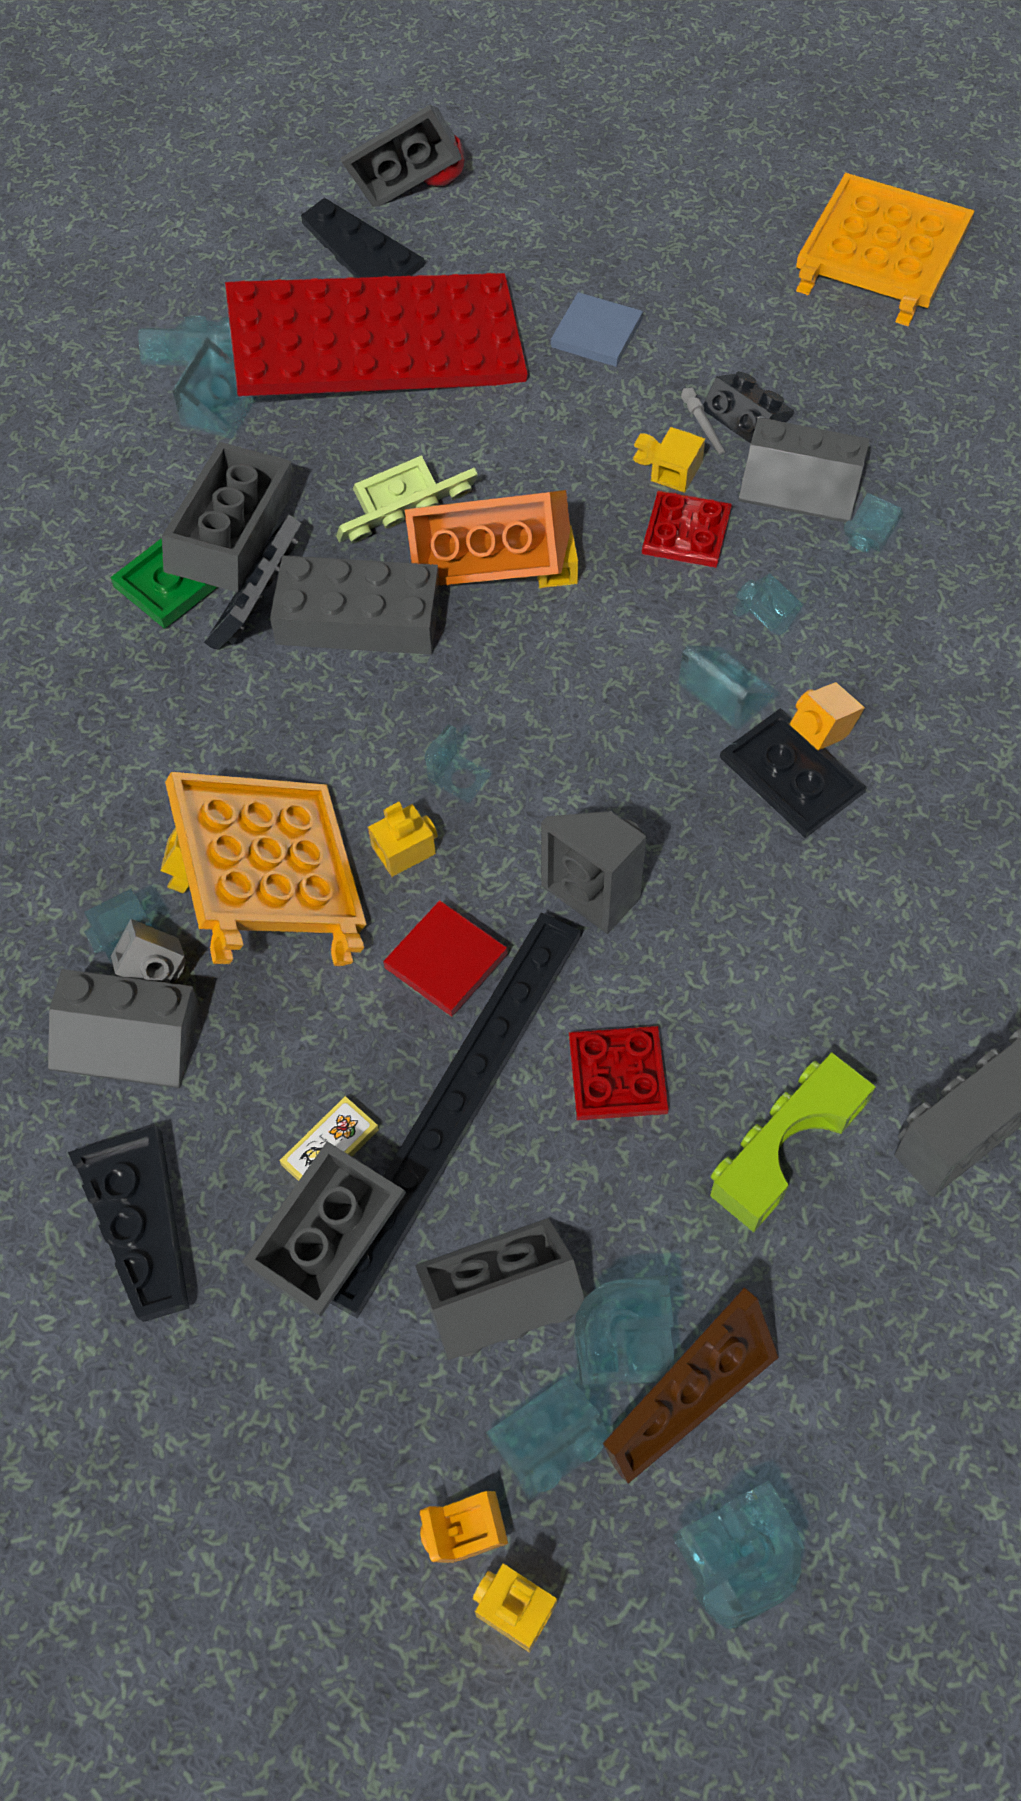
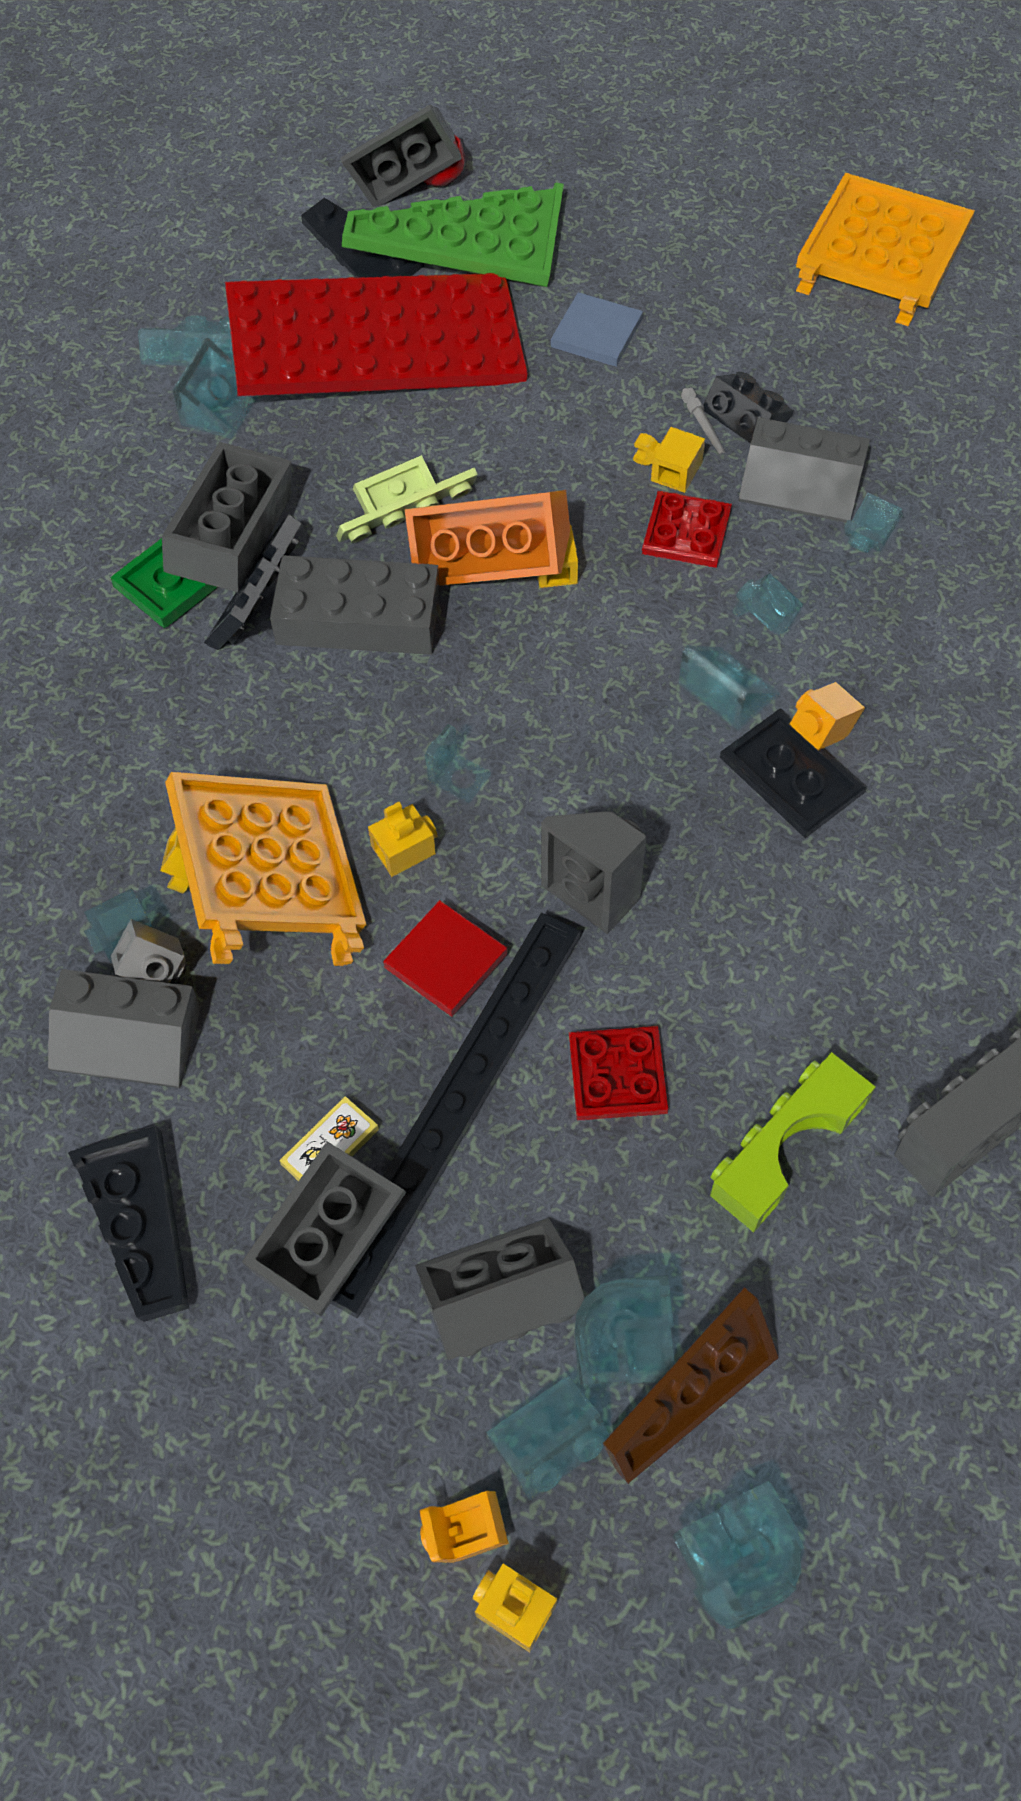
none -> bright green wing [342,183,564,287]

